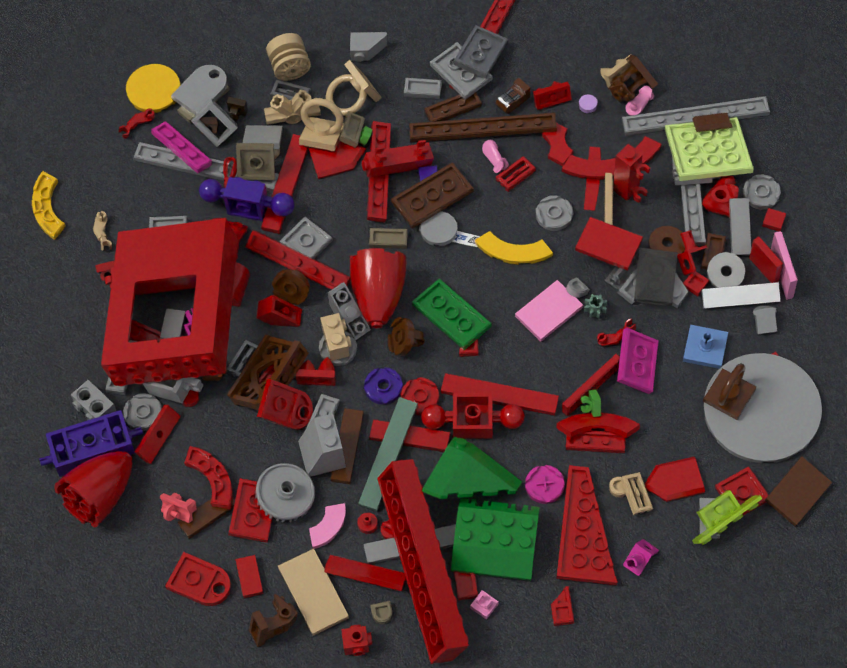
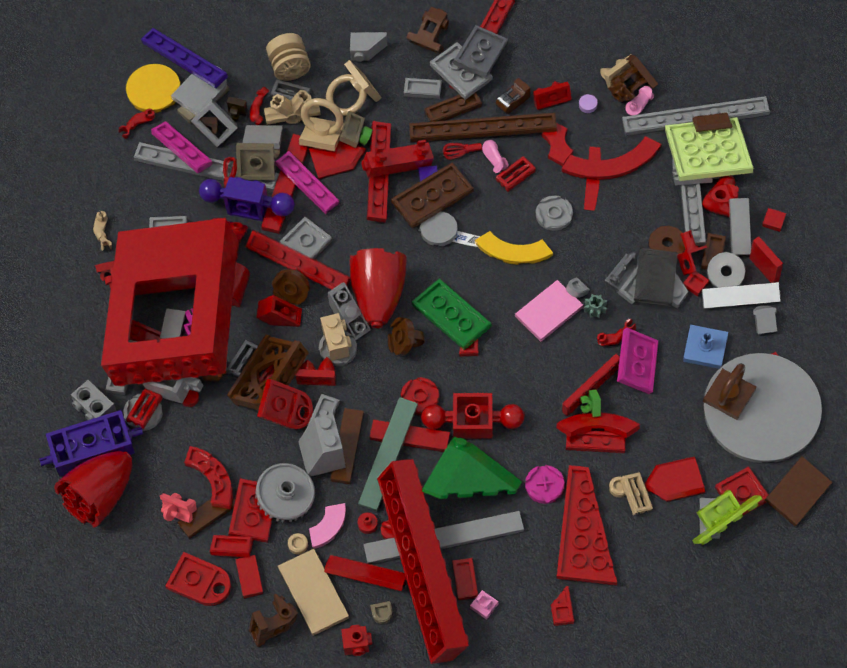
yellow tile [32,171,66,240] -> none
red tile [134,405,181,464] -> none
dark purple tile [364,367,403,405] -> none
dark tan tile [369,228,408,249] -> none
red tile [441,373,559,416] -> none
green slope [451,498,540,581] -> none
red tile [575,217,643,271] -> none
tan tile [604,173,613,225] -> none
red brick [613,144,650,203] -> none
dark pink bracket [623,539,659,576] -> none
light grey tile [743,174,781,210] -> none
bright pink tile [771,231,798,300] -> none
none -> red tile [126,388,163,428]
none -> dark purple tile [141,28,228,88]
none -> red tile [210,535,253,557]
none -> red arm [250,87,270,125]
none -> dark pink tile [275,151,340,214]
none -> tan tile [288,533,308,554]
none -> reddish brown tile [406,6,449,54]
none -> red piece [443,143,482,159]

